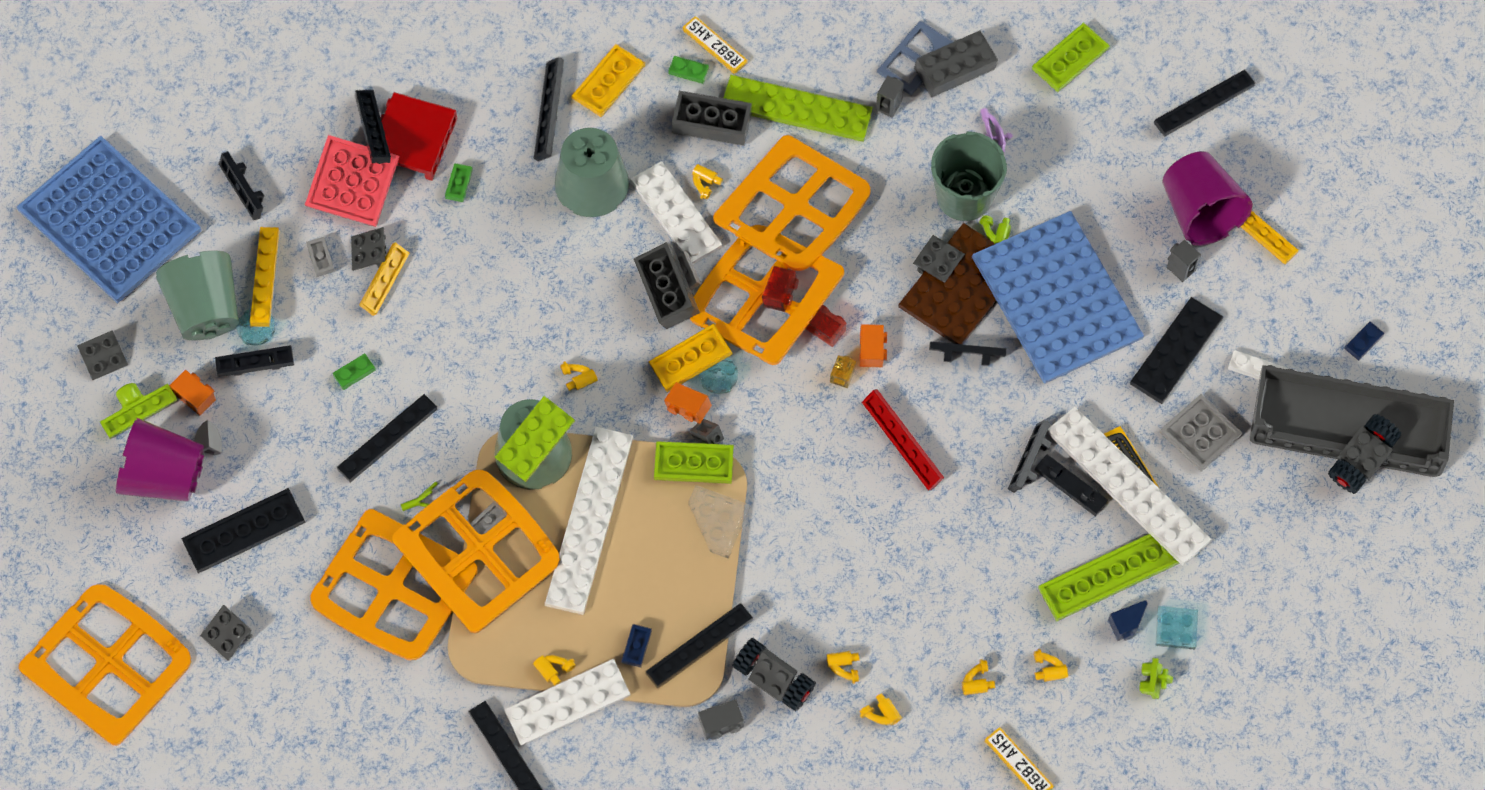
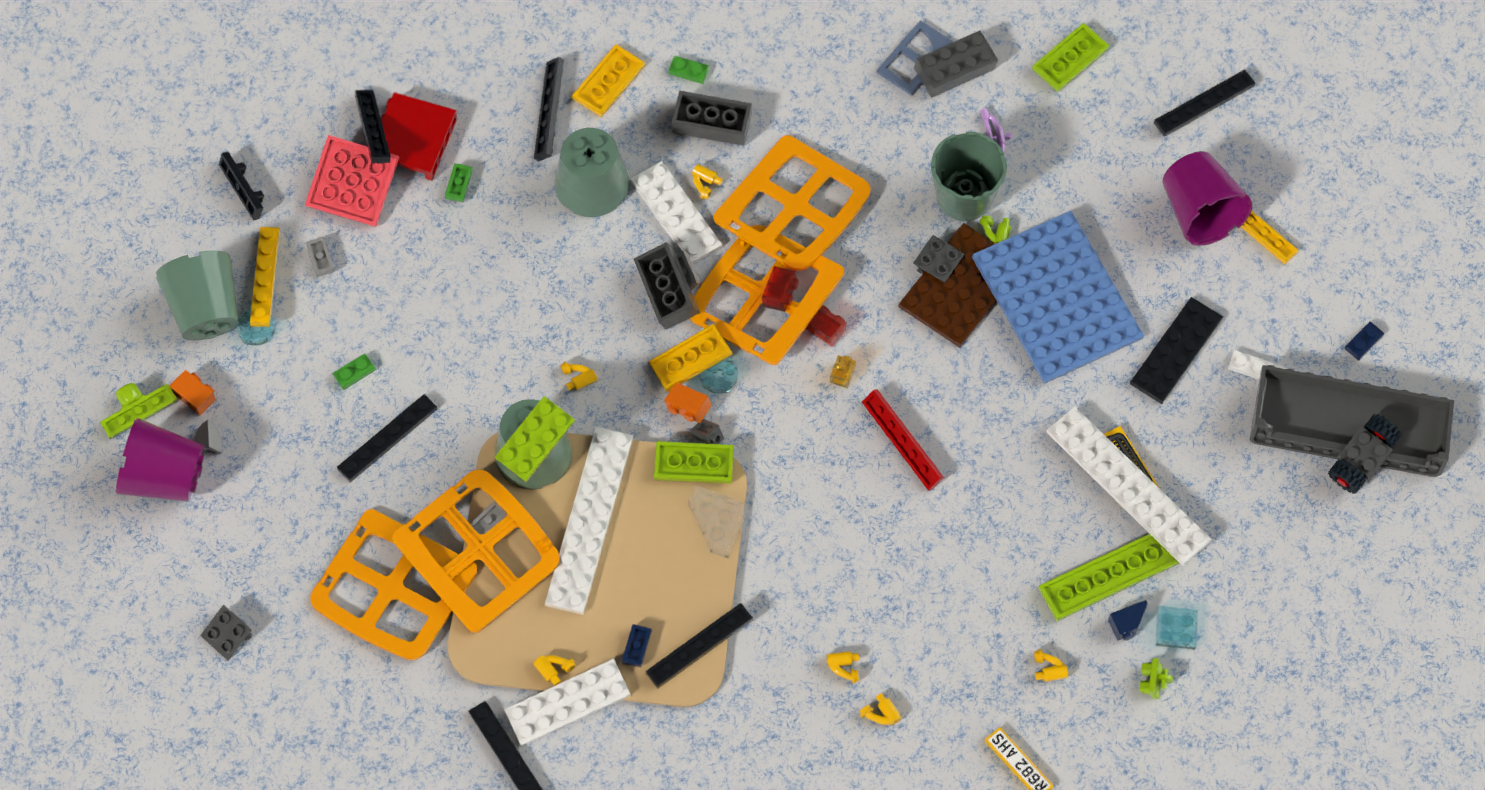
medium blue plate [17,136,202,304] -> none
light orange window [19,584,191,746] -> none
dark grey hinge [77,330,128,380] -> none
black plate [181,488,306,574] -> none
black hinge [215,345,294,377] -> none
dark grey hinge [351,227,386,271] -> none
yellow tile [359,242,410,316] -> none
lime plant [400,482,438,511] -> none
tile [682,16,747,74] -> none
dark grey brick [698,699,744,740] -> none
lime plate [724,74,873,142] -> none
plate [732,638,816,712] -> none
orange brick [860,324,887,367] -> none
dark grey brick [876,75,904,118] -> none
black hinge [929,342,1007,366] -> none
yellow plant [962,659,995,695] -> none
black hinge [1008,420,1052,493] -> none
black hinge [1035,454,1108,517] -> none
light grey plate [1160,394,1242,472] -> none
dark grey brick [1167,240,1201,282] -> none

